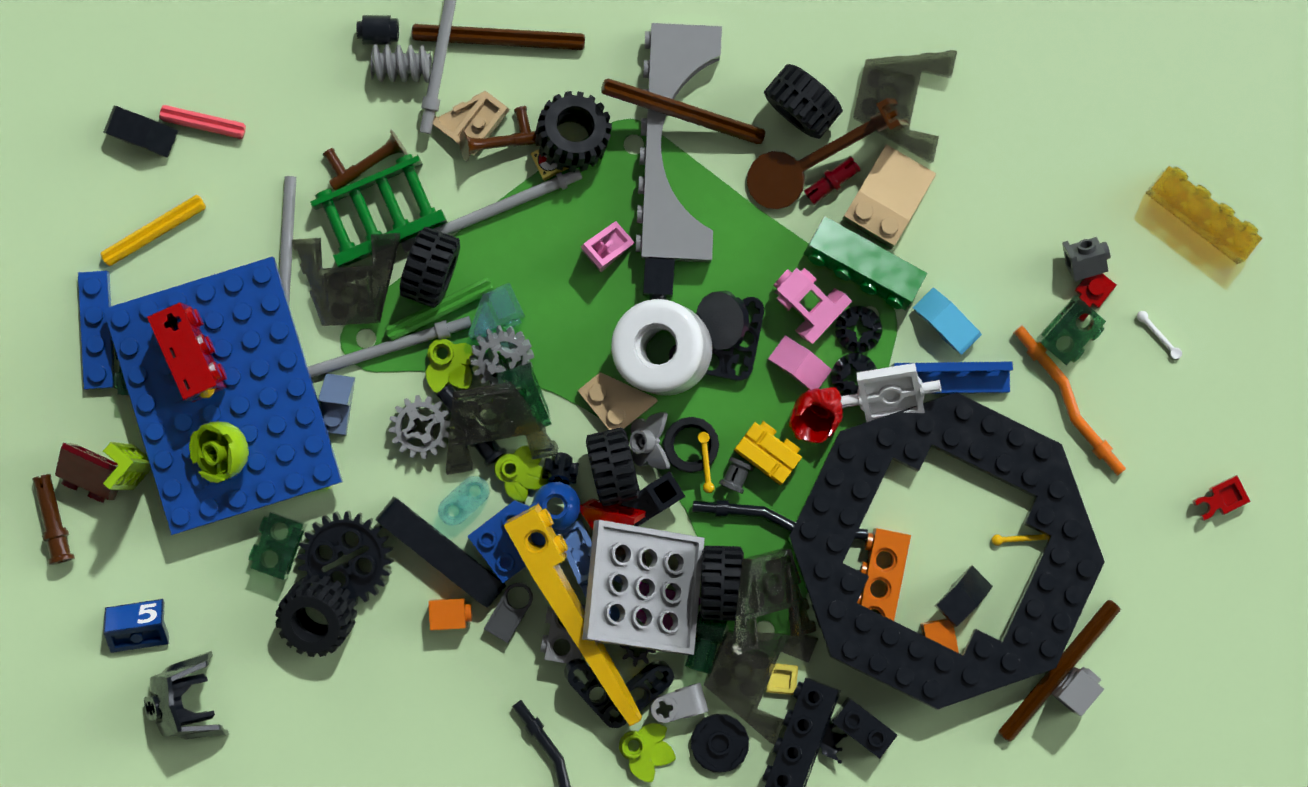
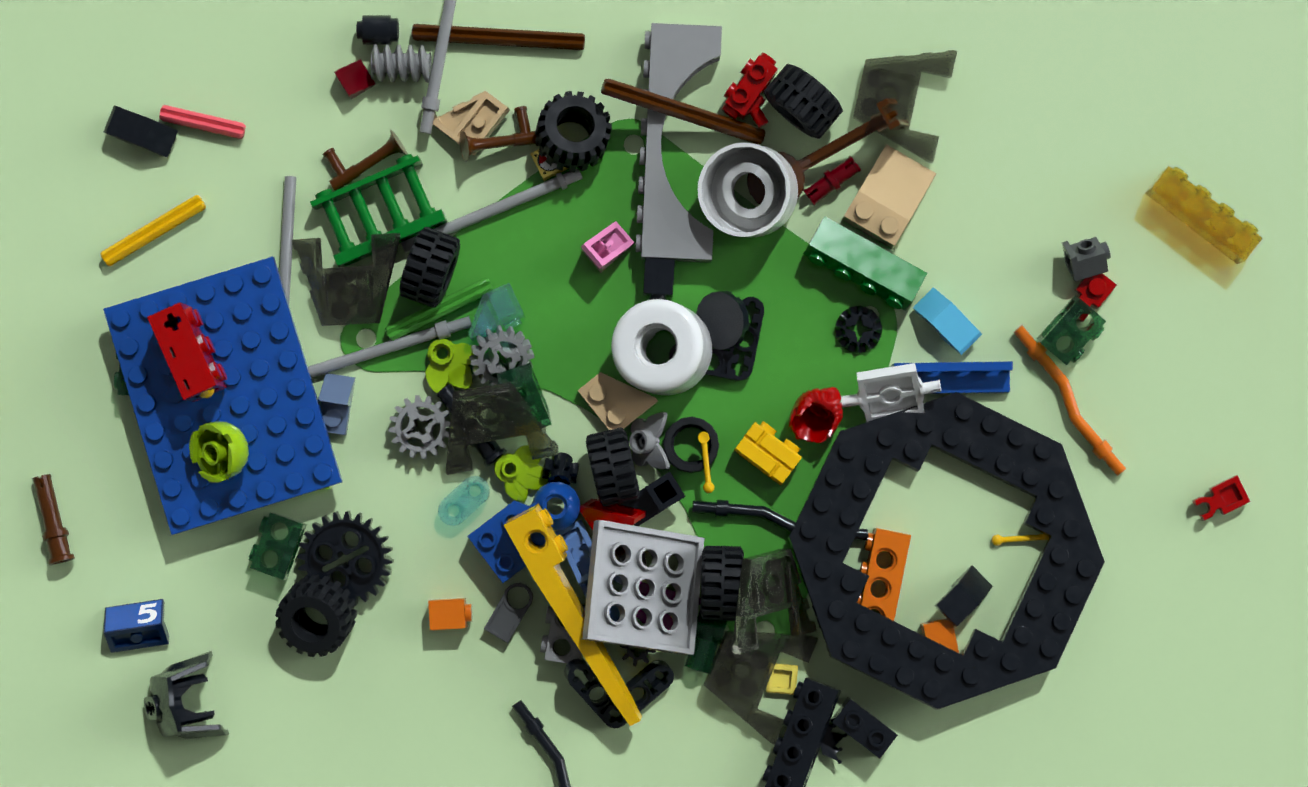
dark red slope [55,442,119,503] -> none
blue plate [78,271,115,390] -> none
lime fence [103,442,151,490] -> none
black beam [375,496,506,608] -> none
lime plate [619,723,676,782] -> none
light grey piece [650,683,709,723] -> none
black tile [691,714,749,773] -> none
dark grey bush [718,457,754,494] -> none
bright pink slope [768,335,832,390] -> none
bright pink tile [773,268,852,344] -> none
black gear [831,353,877,396] -> none
reddish brown axle [998,600,1120,742] -> none
light grey brick [1051,667,1104,716] -> none
white hinge [1137,311,1182,359] -> none
none -> dark red slope [334,59,376,99]
none -> white piece [698,143,798,237]
none -> red brick [721,52,778,128]

